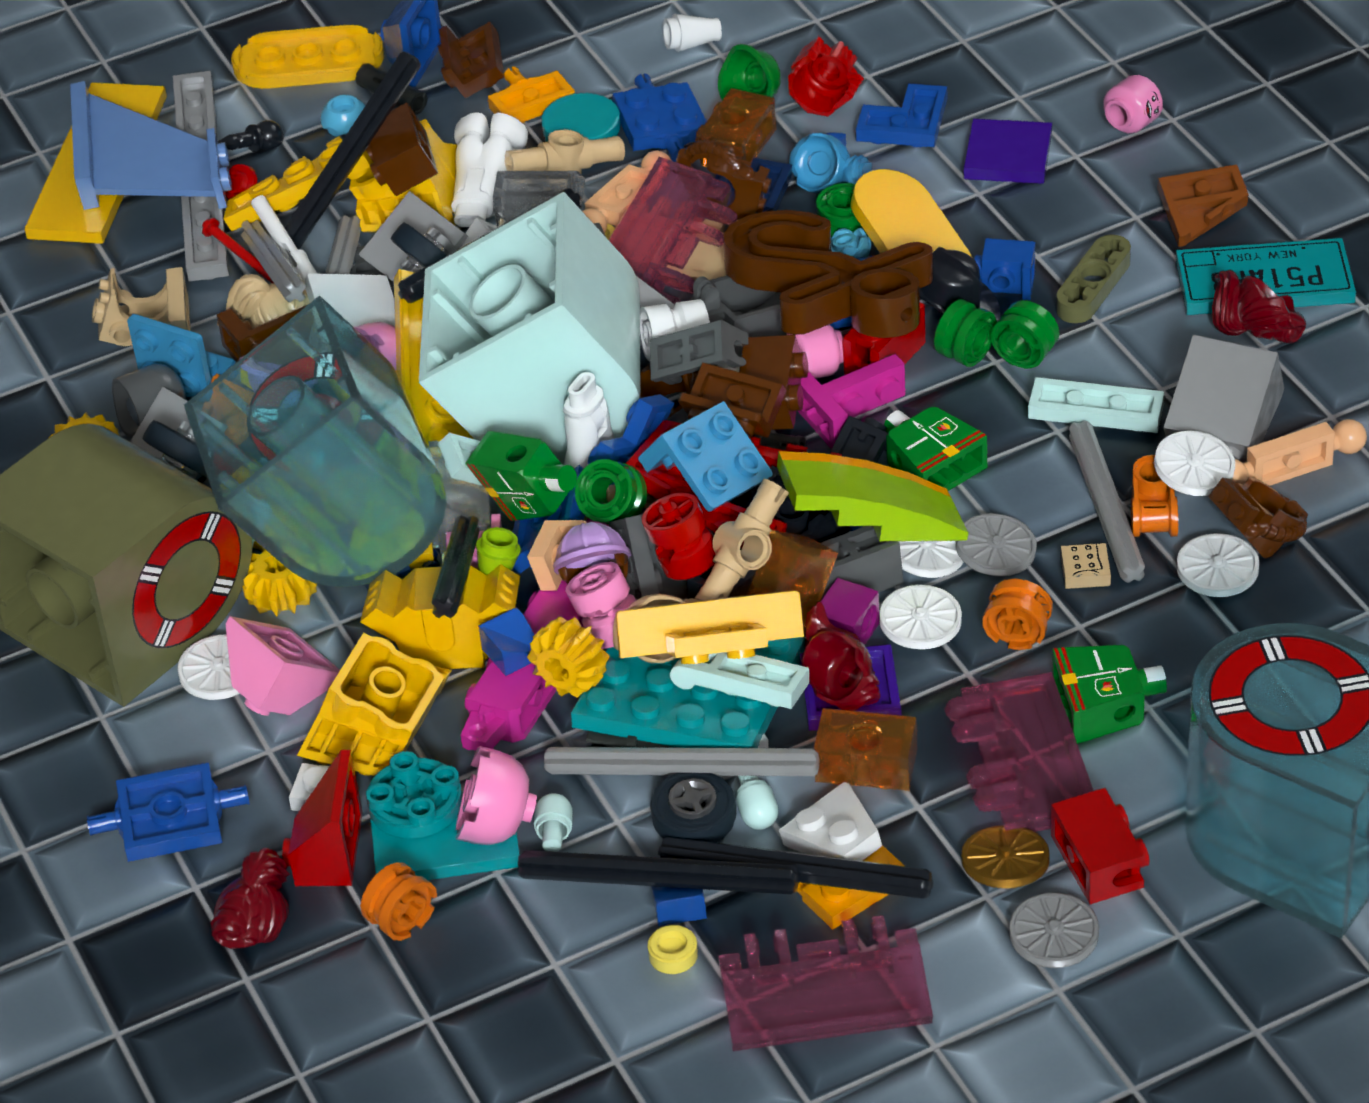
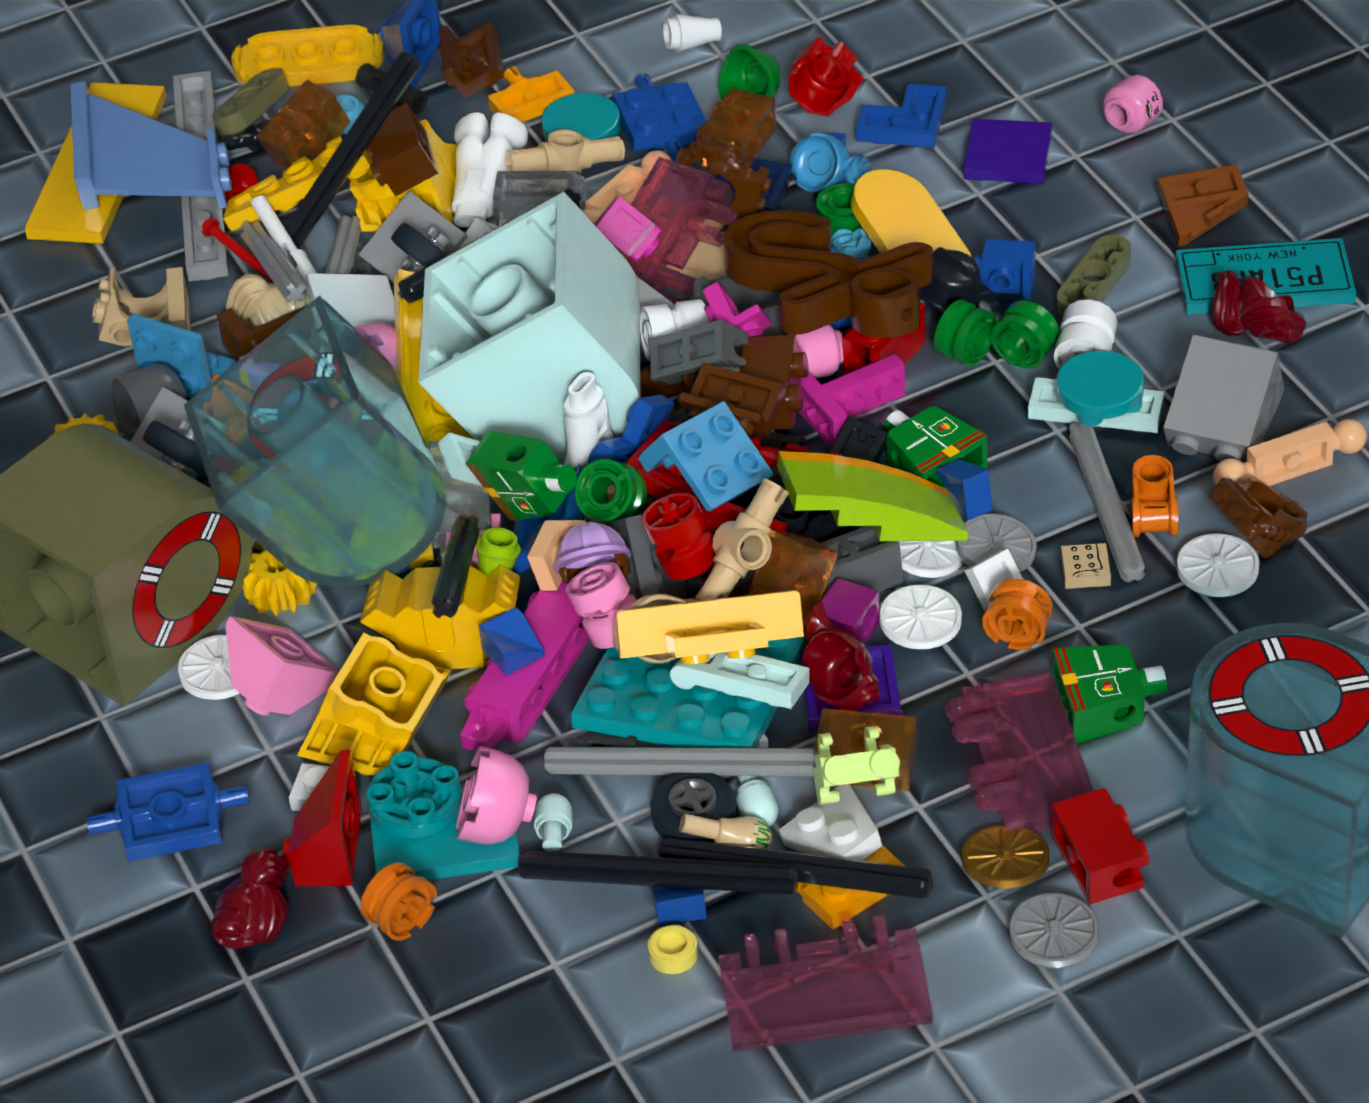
yellow gear [527,616,610,698] -> none
white wheel [1154,431,1235,496] -> none
none -> olive beam [212,68,289,136]
none -> clear orange brick [256,80,350,170]
none -> dark pink bracket [594,195,662,262]
none -> tan piece [679,813,772,849]
none -> dark pink bracket [703,282,772,337]
none -> yellowish green piece [813,726,900,805]
none -> blue slope [936,459,992,520]
none -> white plate [964,549,1023,611]
none -> white wheel [1054,299,1118,369]
none -> teal tile [1057,351,1144,426]

